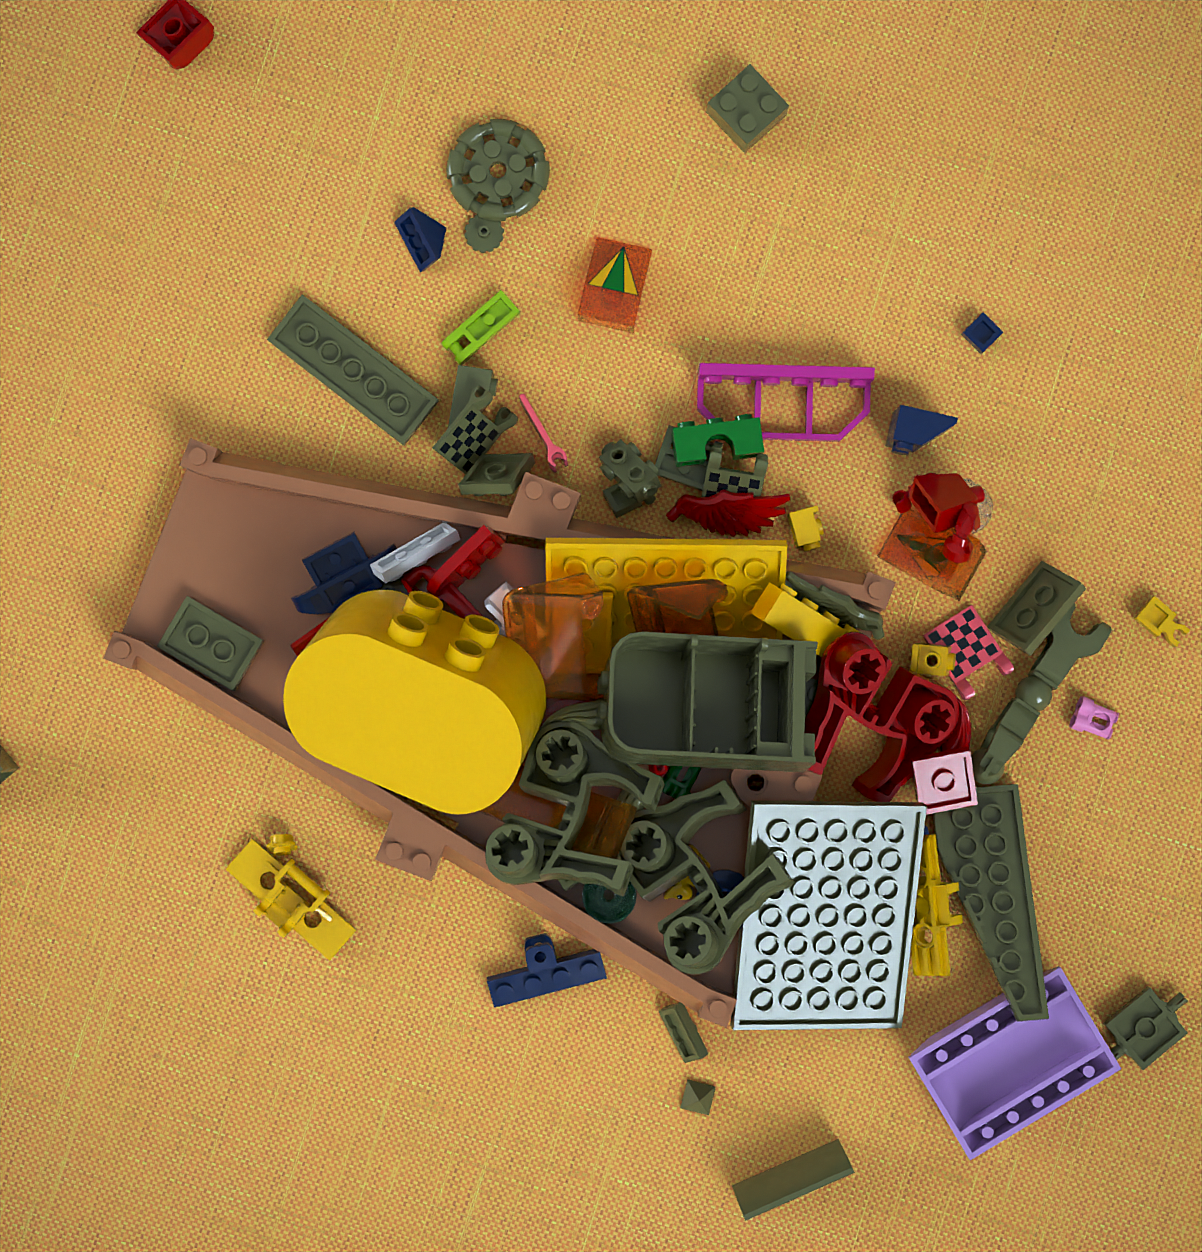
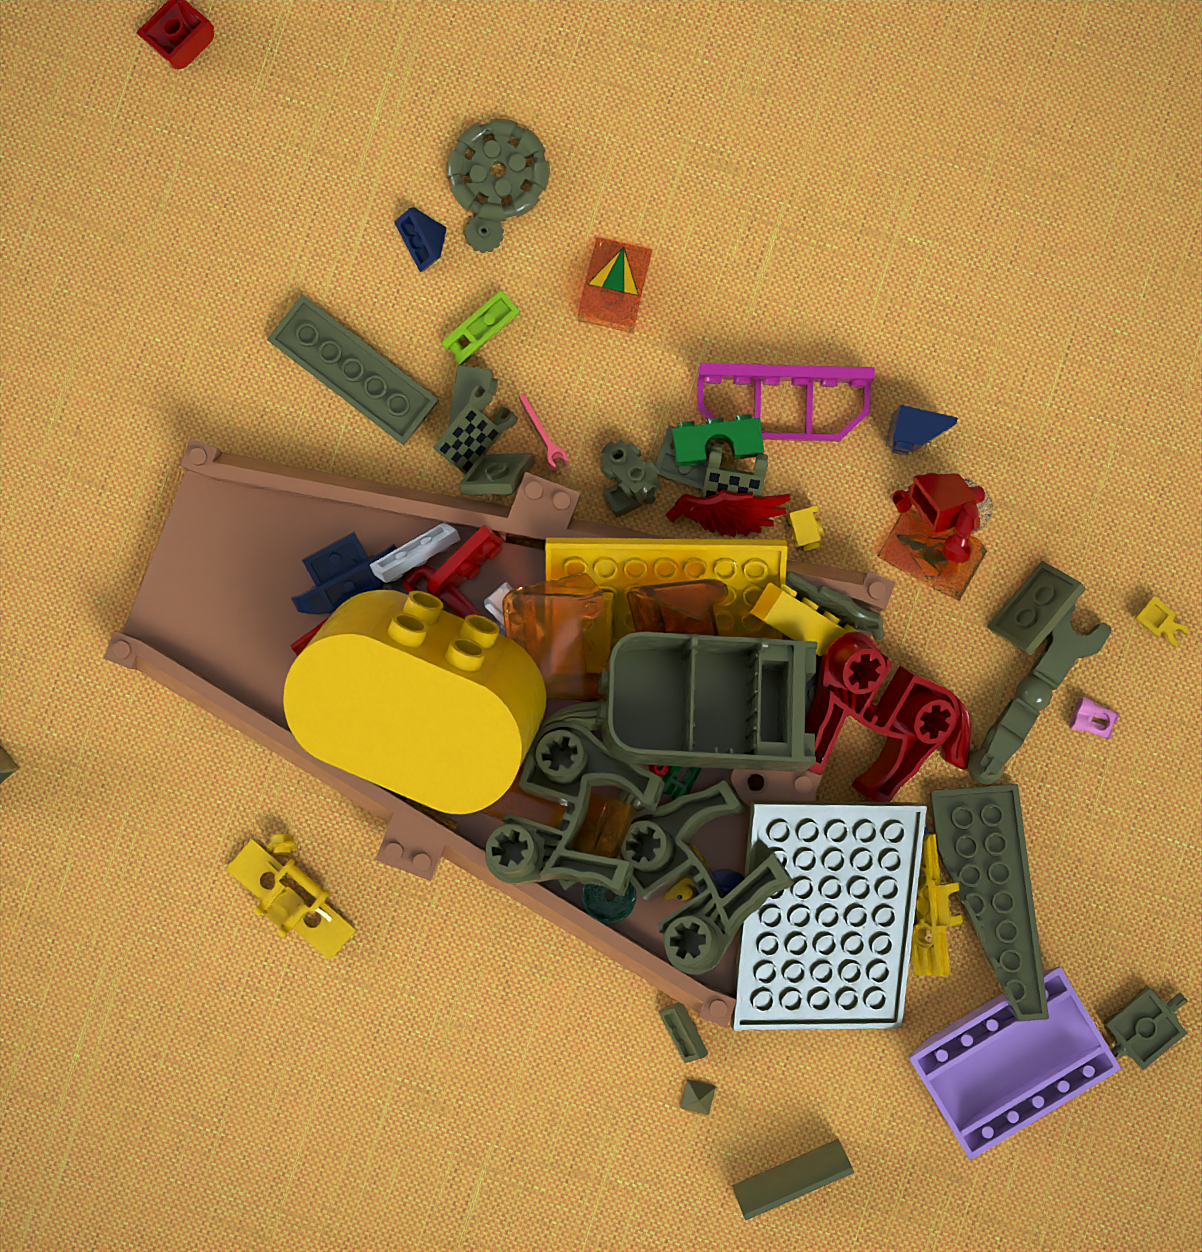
olive plate [157,596,264,691] -> none
dark blue plate [487,933,607,1008] -> none
olive brick [706,64,789,153] -> none
plate [910,747,978,815] -> none
yellow brick [911,643,956,676] -> none
coral flag [923,605,1014,700] -> none
dark blue plate [961,312,1003,354] -> none

